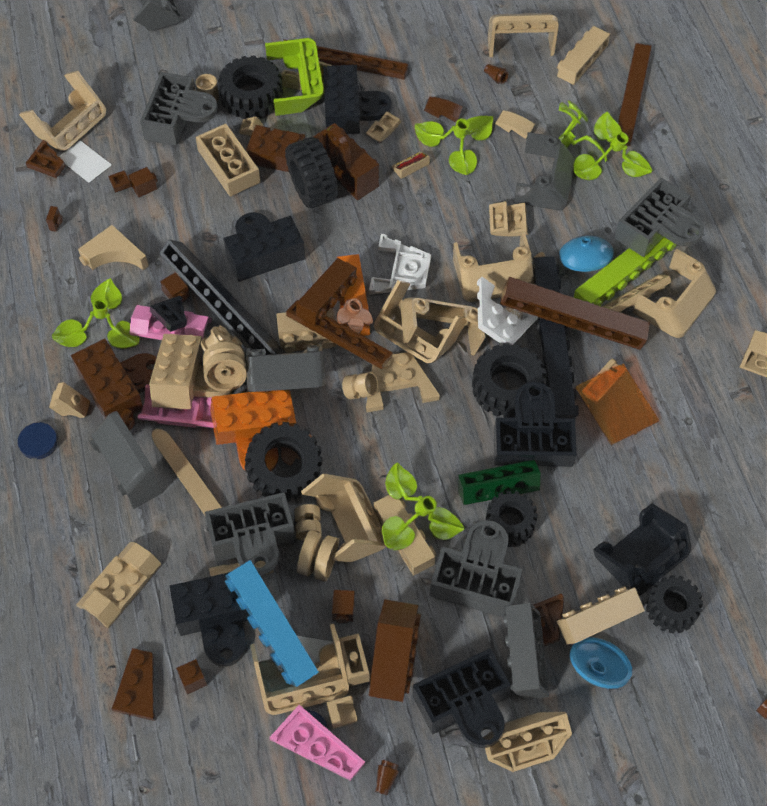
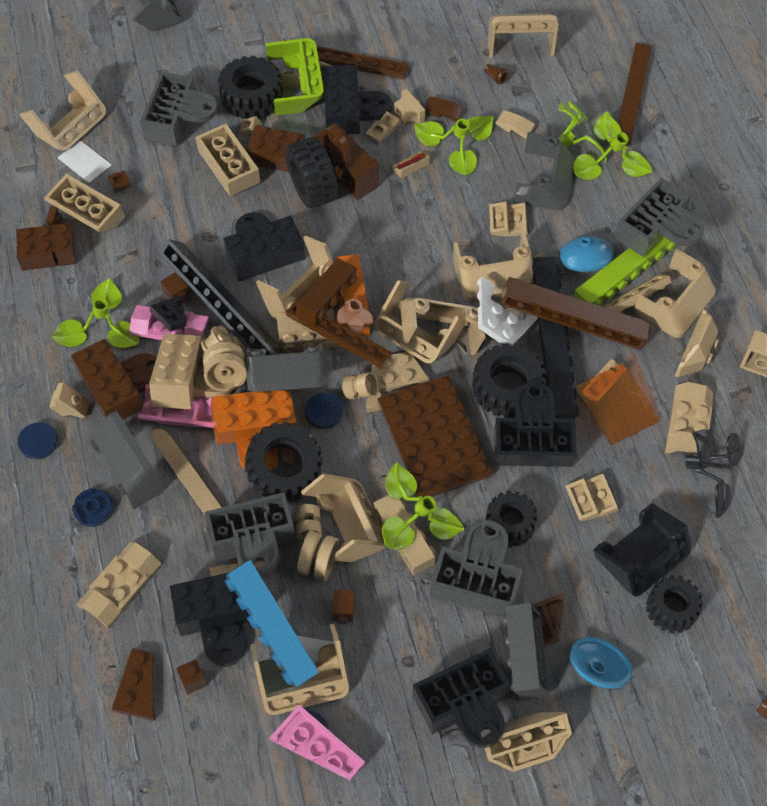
reddish brown wing [26,140,65,178] -> none
tan arch [78,225,149,270] -> none
reddish brown plate [120,408,135,430] -> none
reddish brown brick [128,167,158,198] -> none
tan wheel [195,74,219,103] -> none
tan panel [327,696,358,729] -> none
tan brick [339,633,370,687] -> none
white wing [369,234,431,295] -> none
reddish brown brick [369,599,421,702] -> none
reddish brown cone [375,760,399,796] -> none
dark green brick [458,460,541,505] -> none
tan brick [557,26,610,85] -> none
tan brick [557,586,645,645] -> none
none -> reddish brown piece [16,223,76,271]
none -> tan slope [44,174,125,232]
none -> dark blue tile [72,488,114,527]
none -> tan windscreen [256,235,333,319]
none -> dark blue tile [305,392,343,429]
none -> reddish brown plate [377,375,493,498]
none -> tan brick [394,89,425,124]
none -> tan slope [565,474,619,521]
none -> tan piece [665,382,714,454]
none -> tan wedge [675,309,719,377]
none -> black plant [685,429,742,518]

